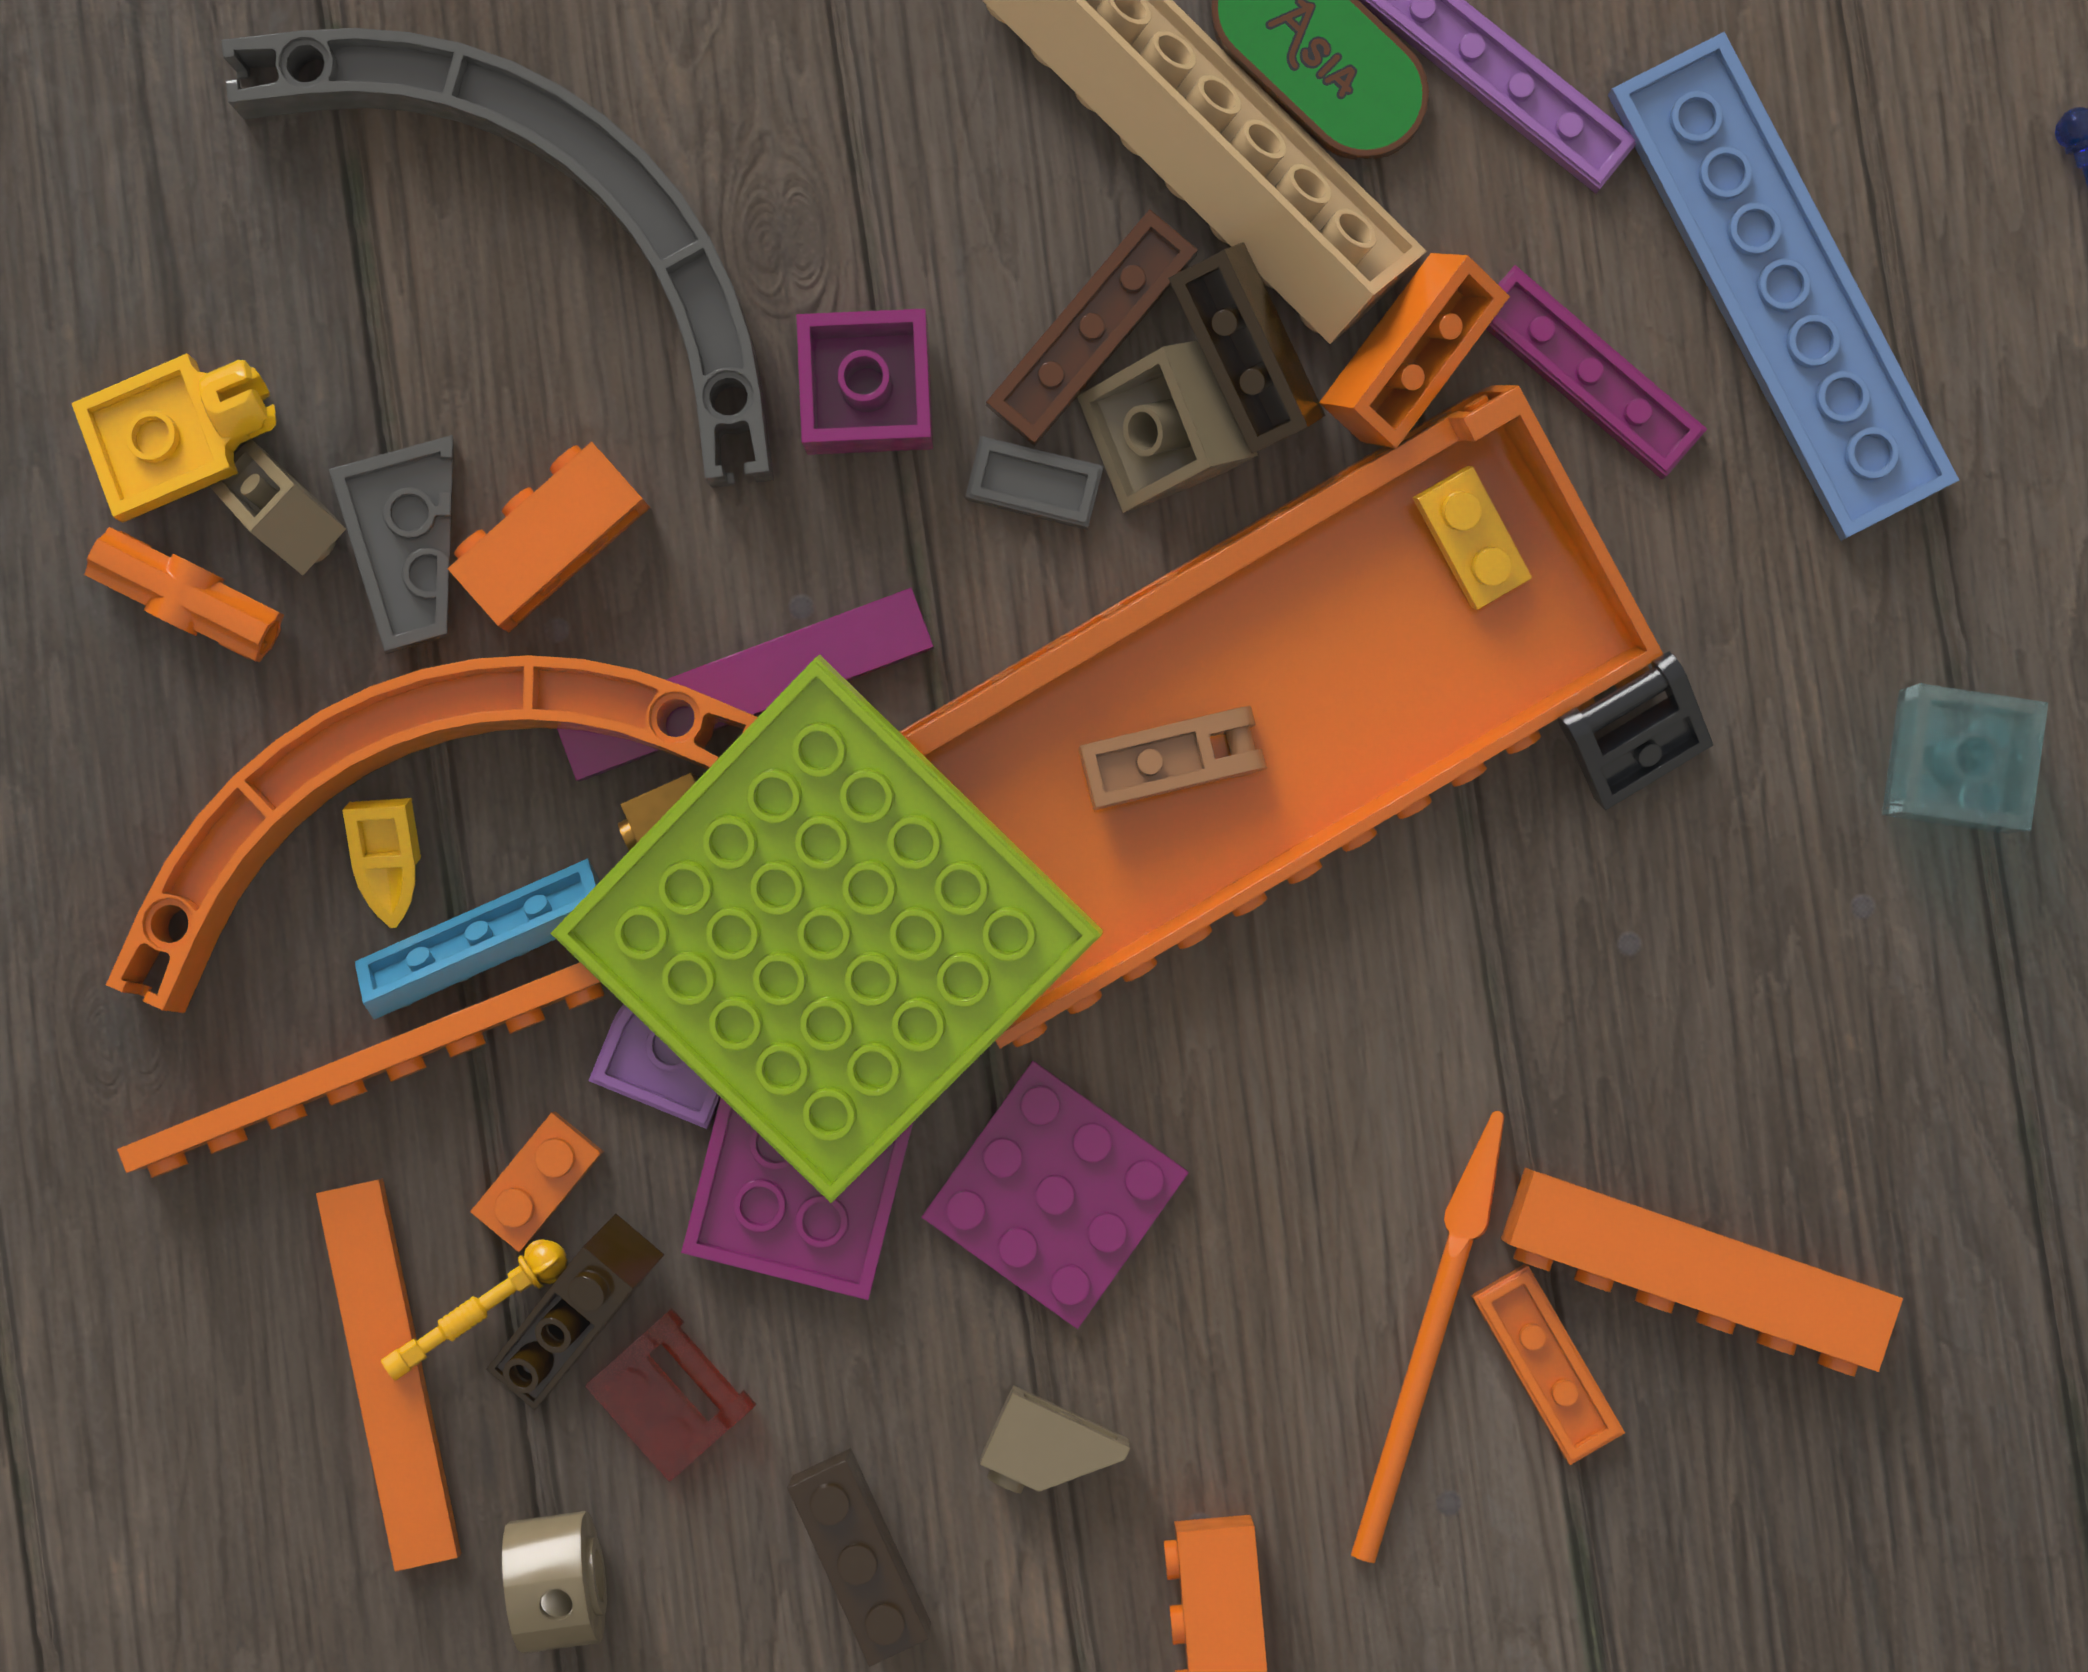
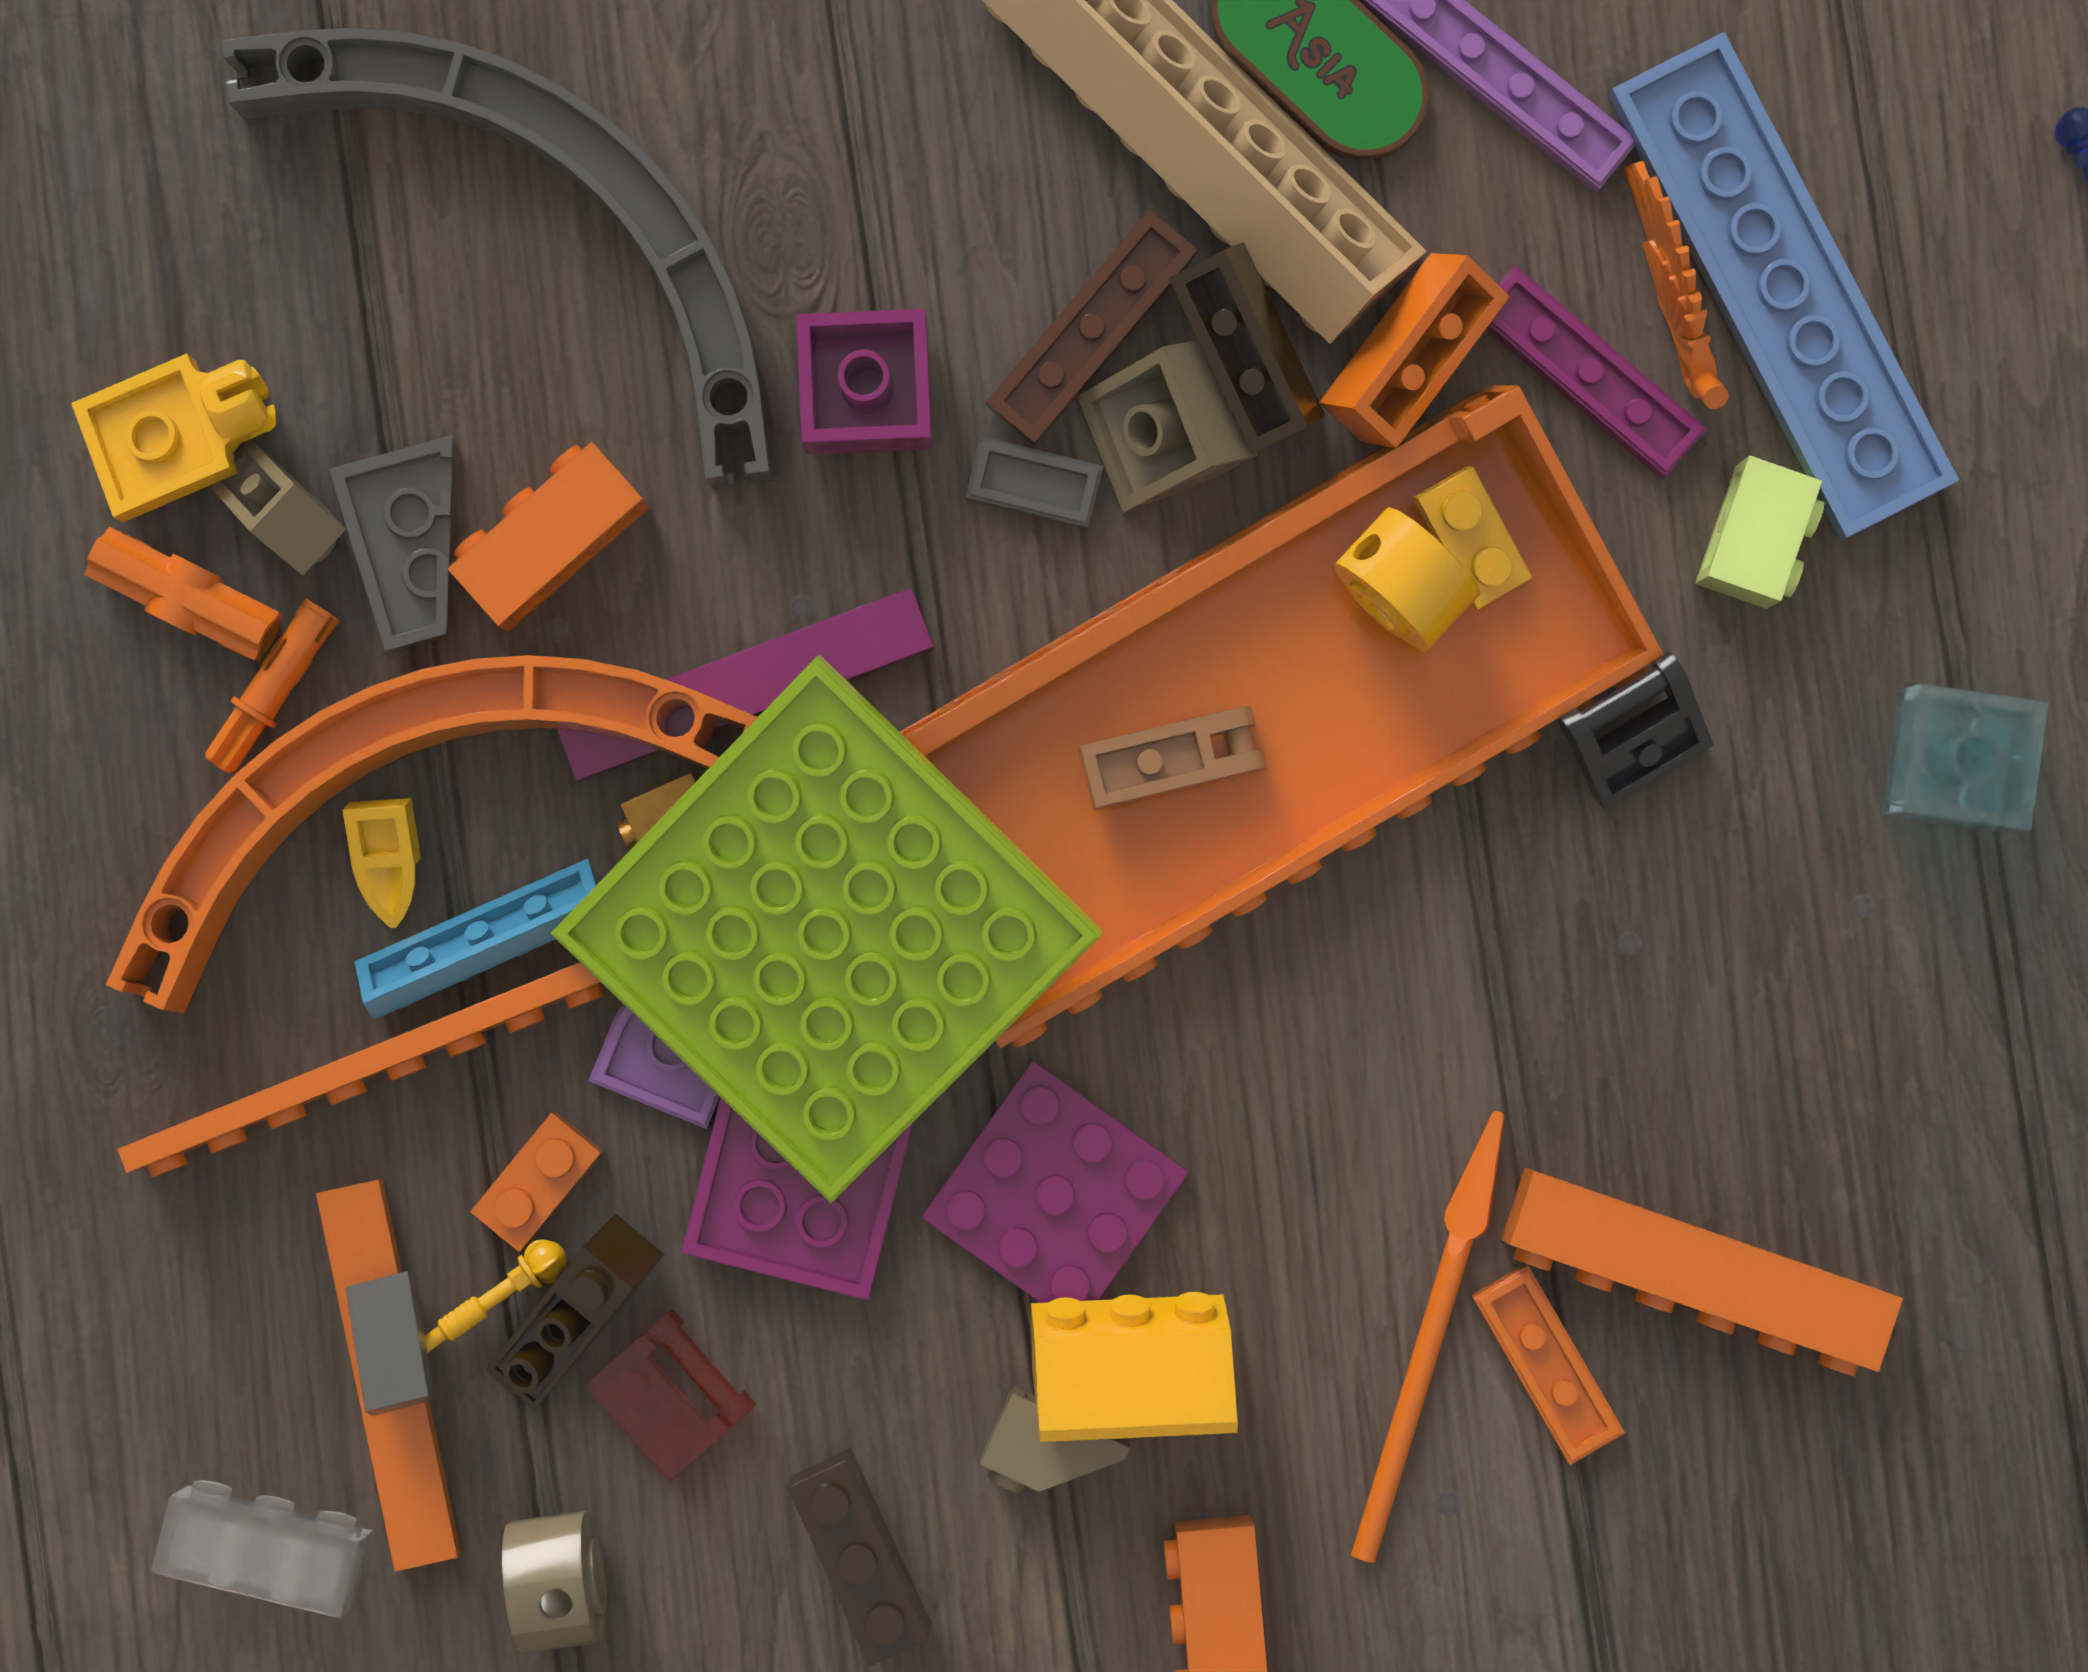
none -> clear brick [151,1480,372,1619]
none -> orange axle [205,598,341,774]
none -> dark grey tile [346,1271,435,1416]
none -> yellow slope [1031,1292,1238,1442]
none -> yellow piece [1333,507,1481,652]
none -> orange animal [1623,161,1729,409]
none -> yellowish green brick [1695,455,1824,609]

